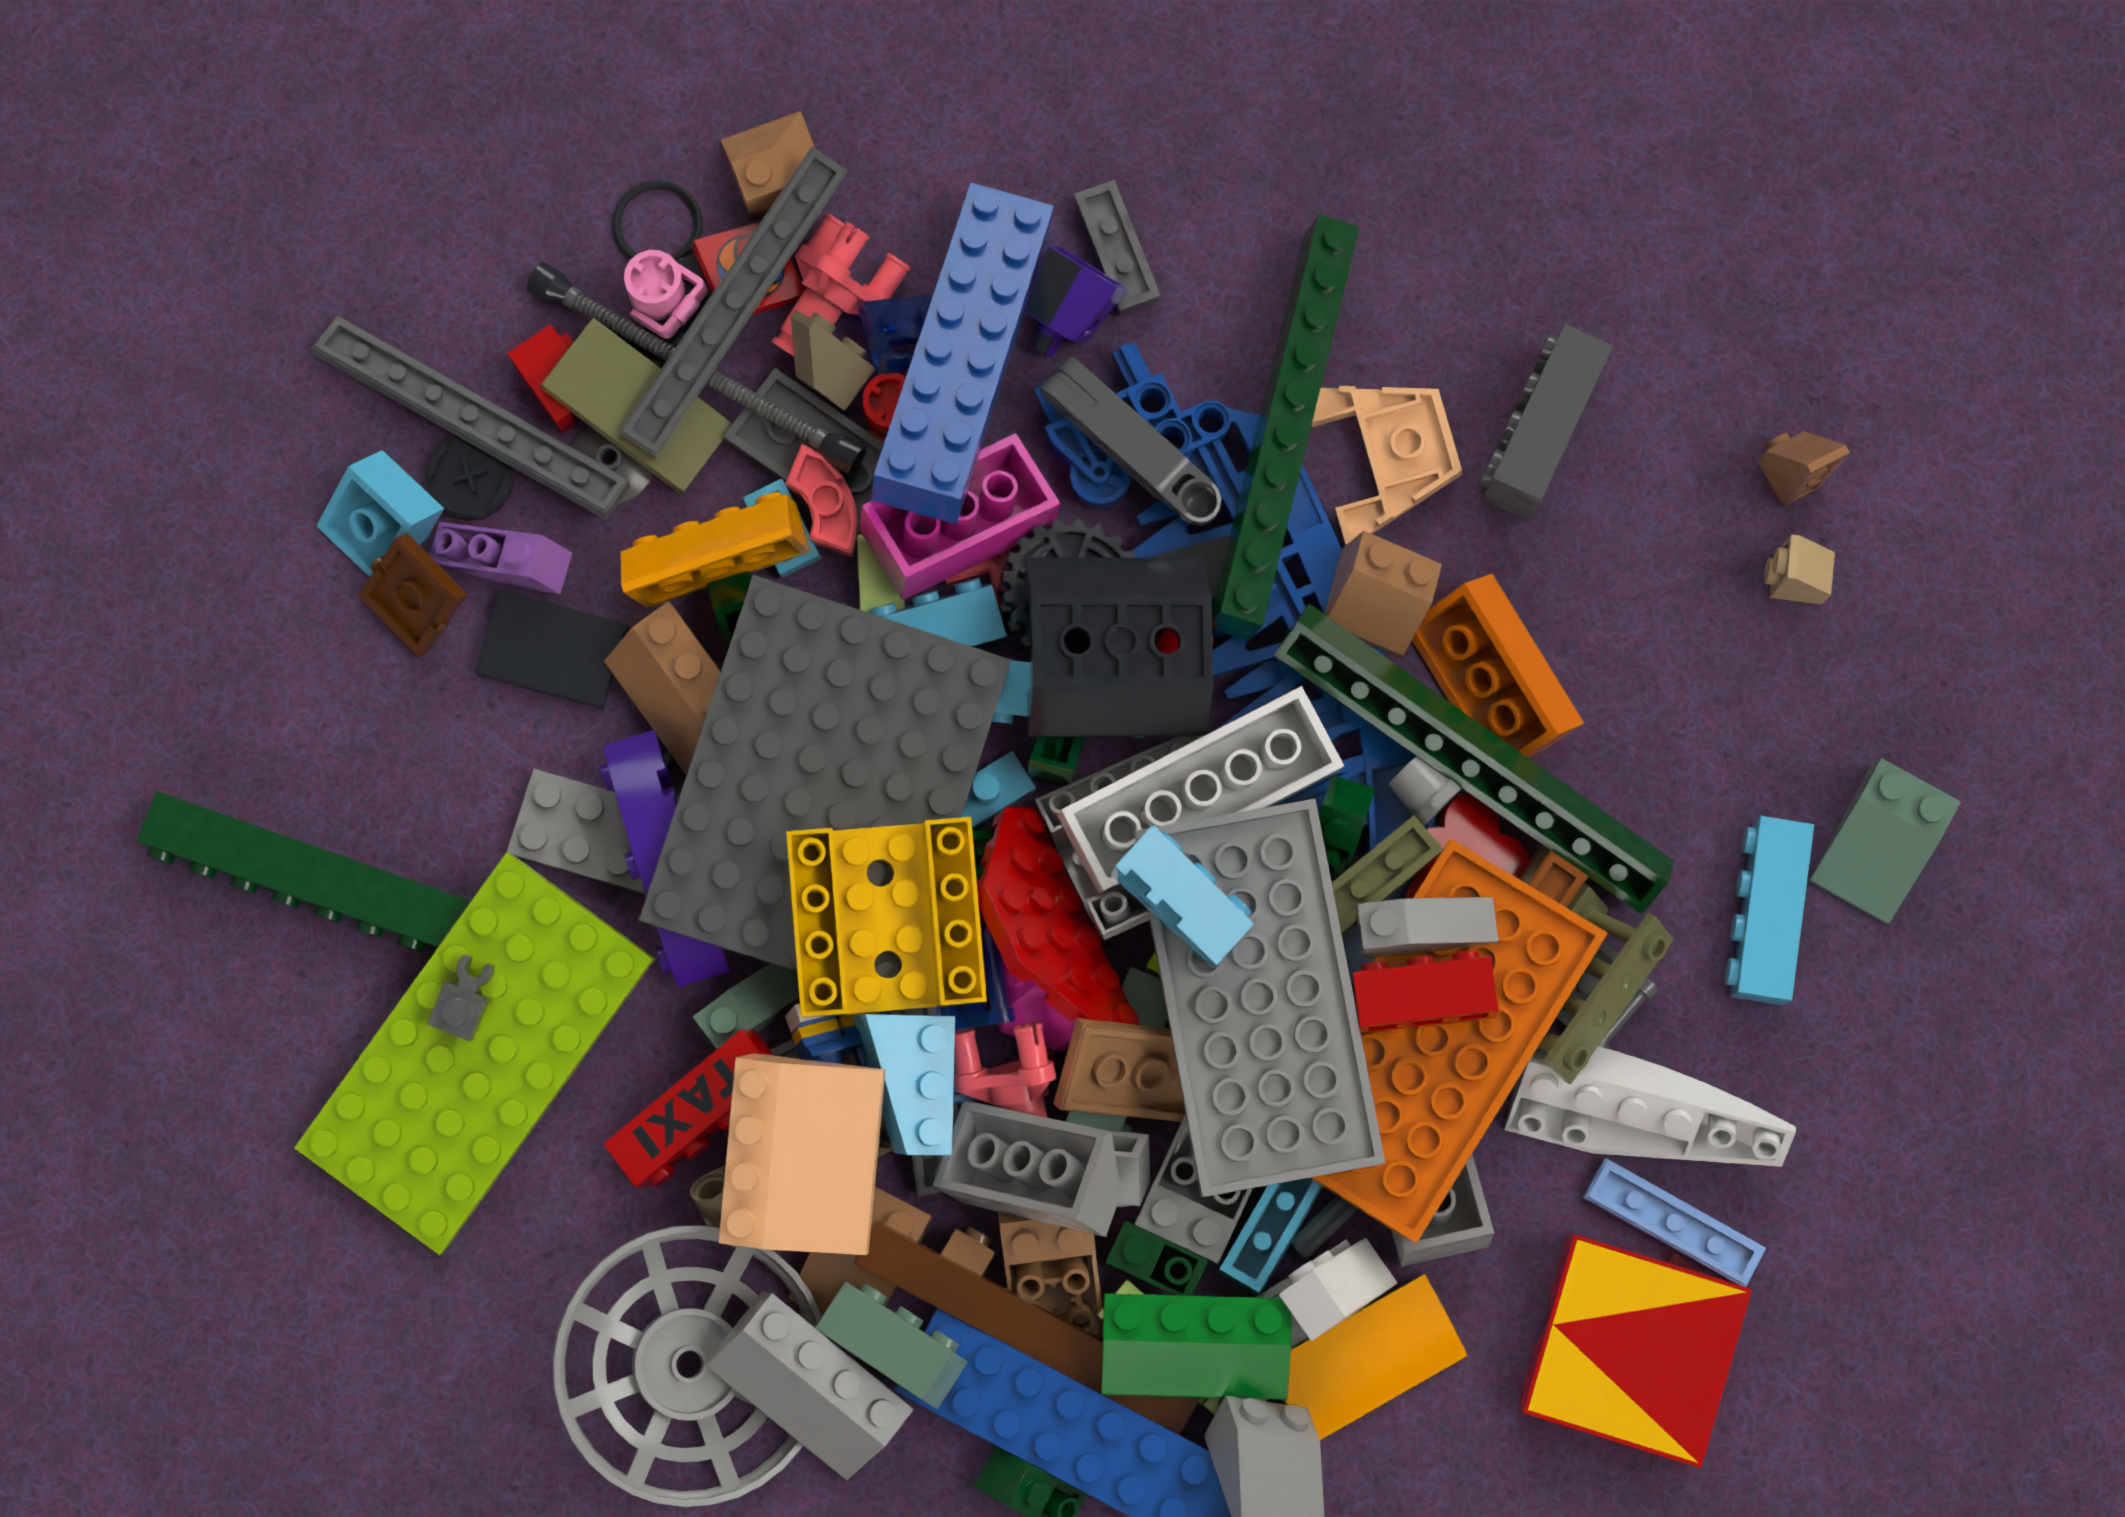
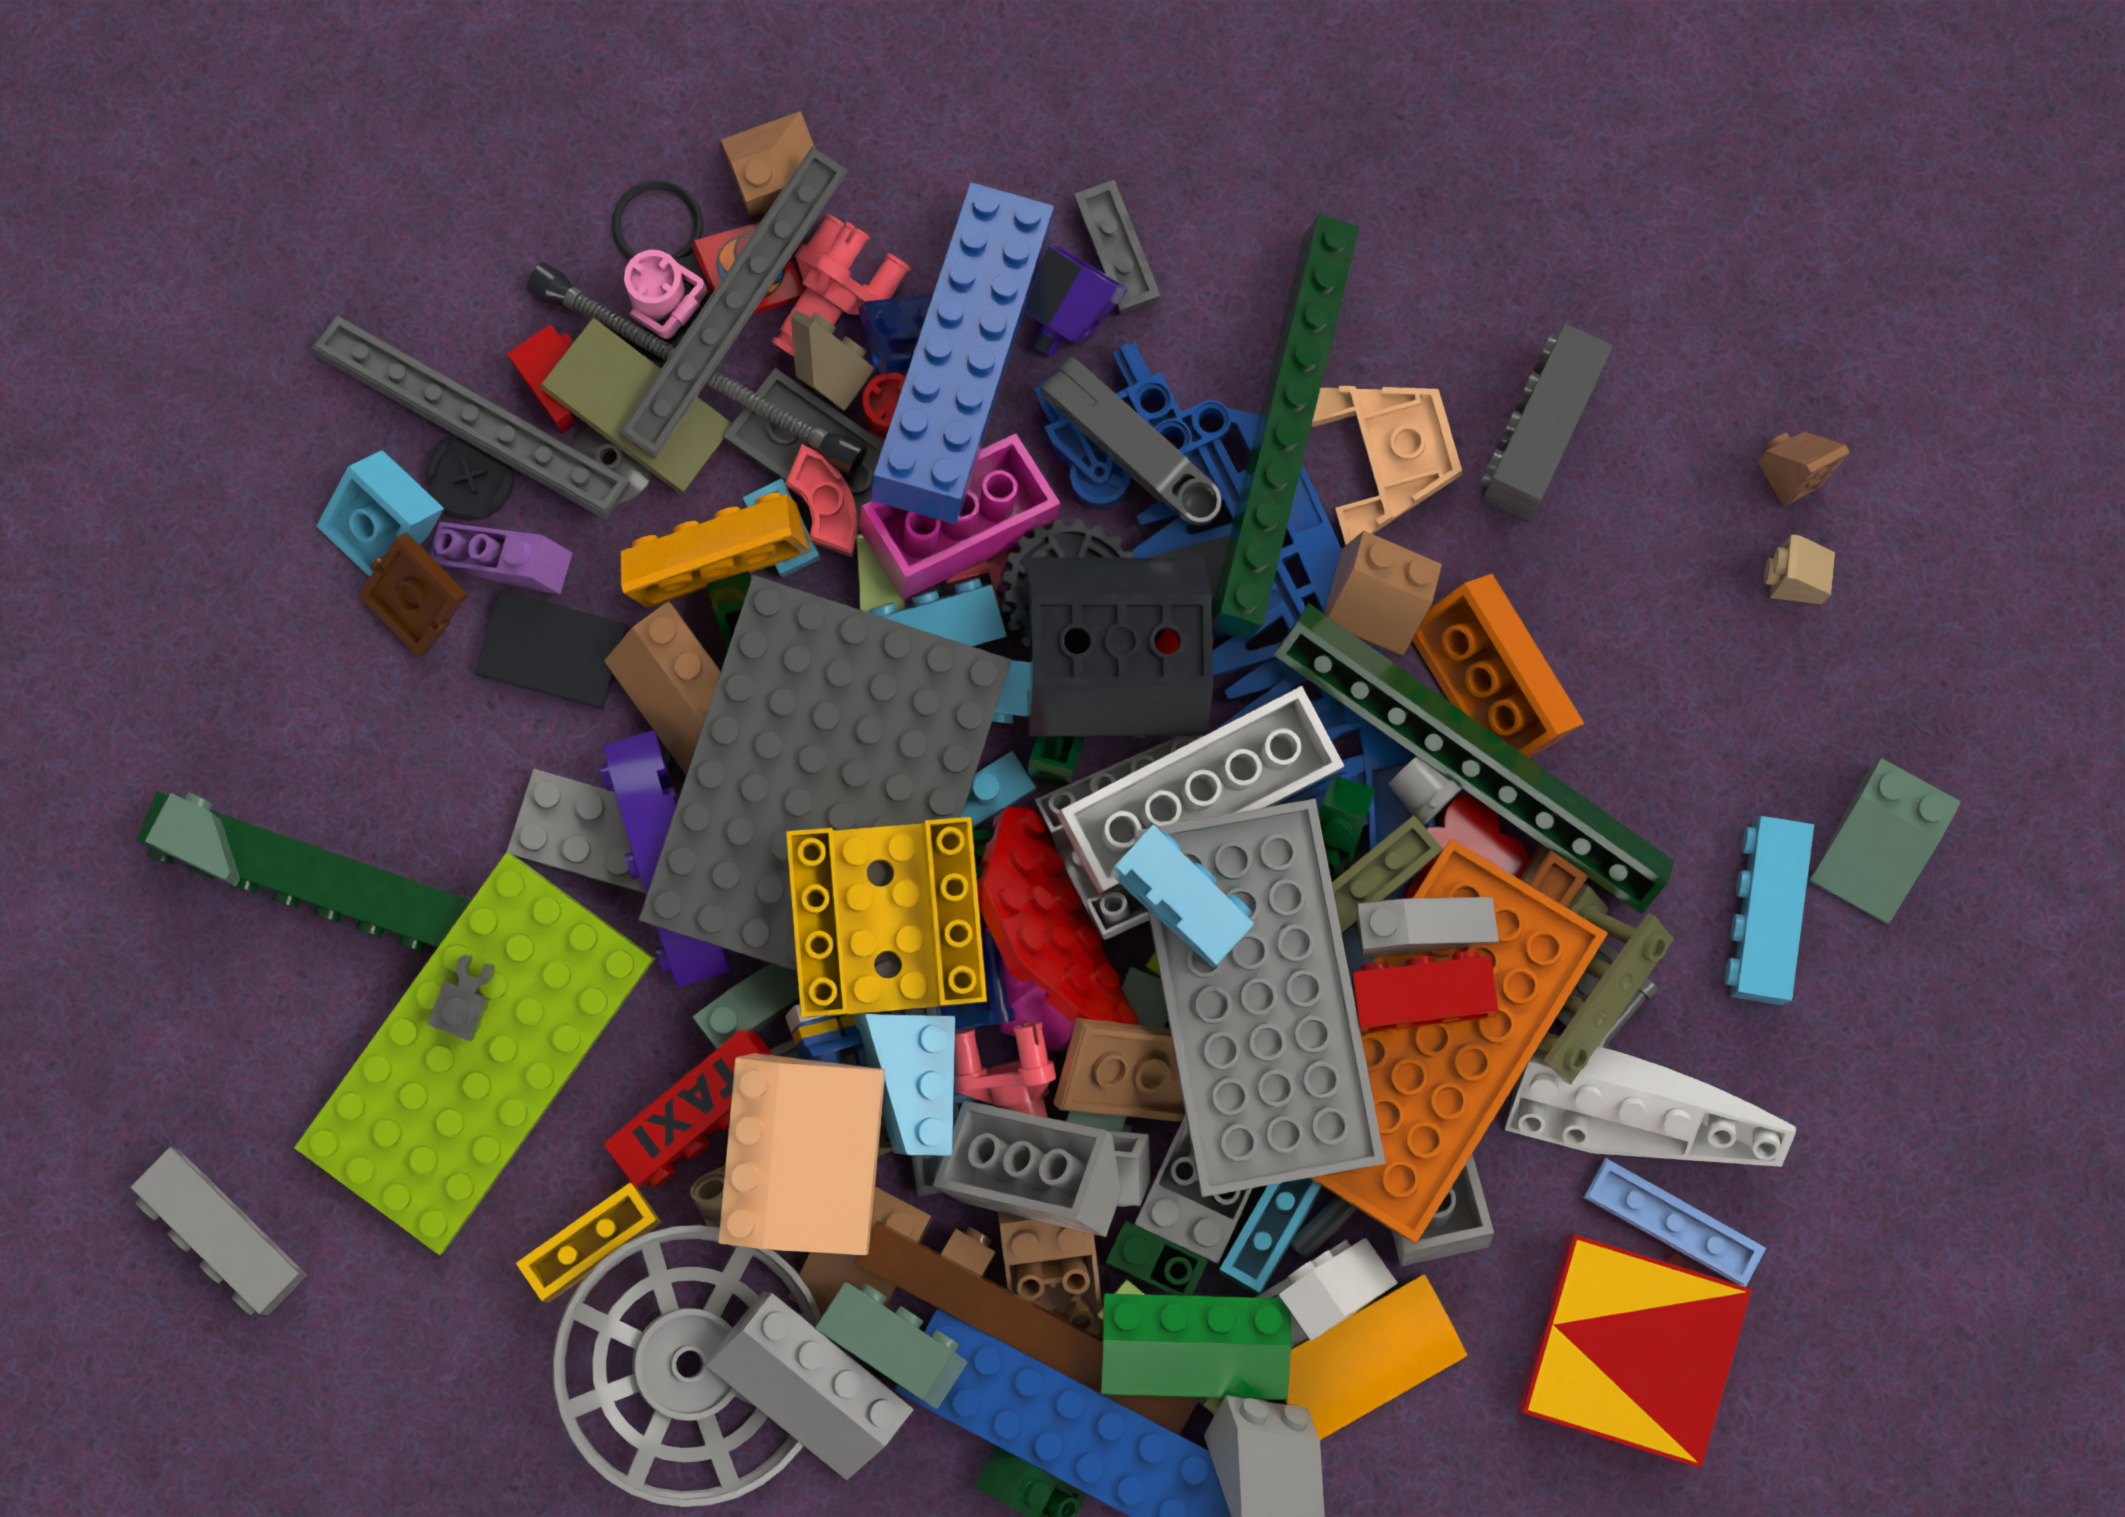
none -> light grey brick [131,1147,307,1315]
none -> sand green slope [145,792,240,887]
none -> yellow brick [516,1182,662,1303]

